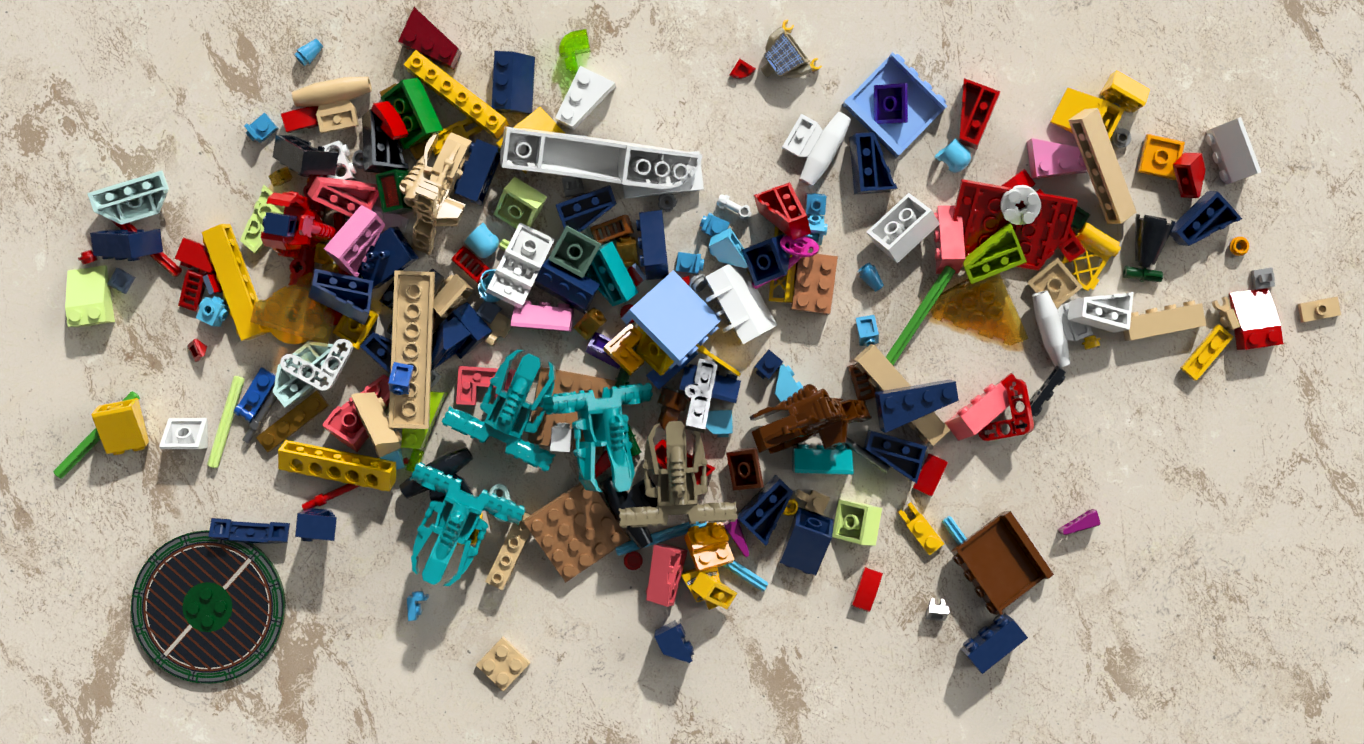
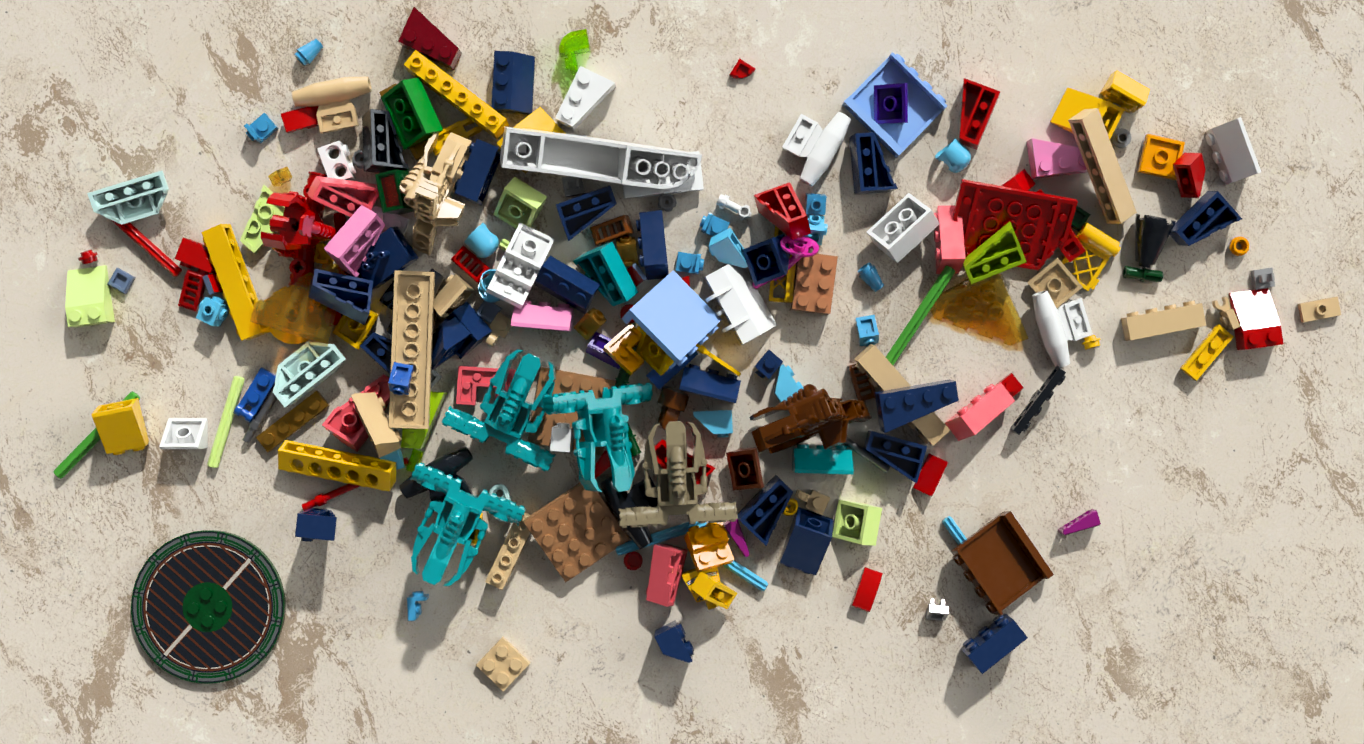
dark blue wedge [90,229,163,261] -> none
red slope [187,339,207,362] -> none
dark blue slope [208,518,290,544] -> none
dark blue brick [262,212,297,237] -> none
black wedge [273,135,339,177] -> none
white beam [280,339,353,390] -> none
red slope [371,101,408,140] -> none
sand green slope [548,225,601,278] -> none
hinge [684,358,718,433] -> none
light grey plate [689,274,707,292] -> none
dark tan torso [761,20,822,79] -> none
yellow hinge [898,502,944,555] -> none
red beam [978,379,1034,441] -> none
white plate [1000,185,1041,225] -> none
white wedge [1068,292,1133,333] -> none

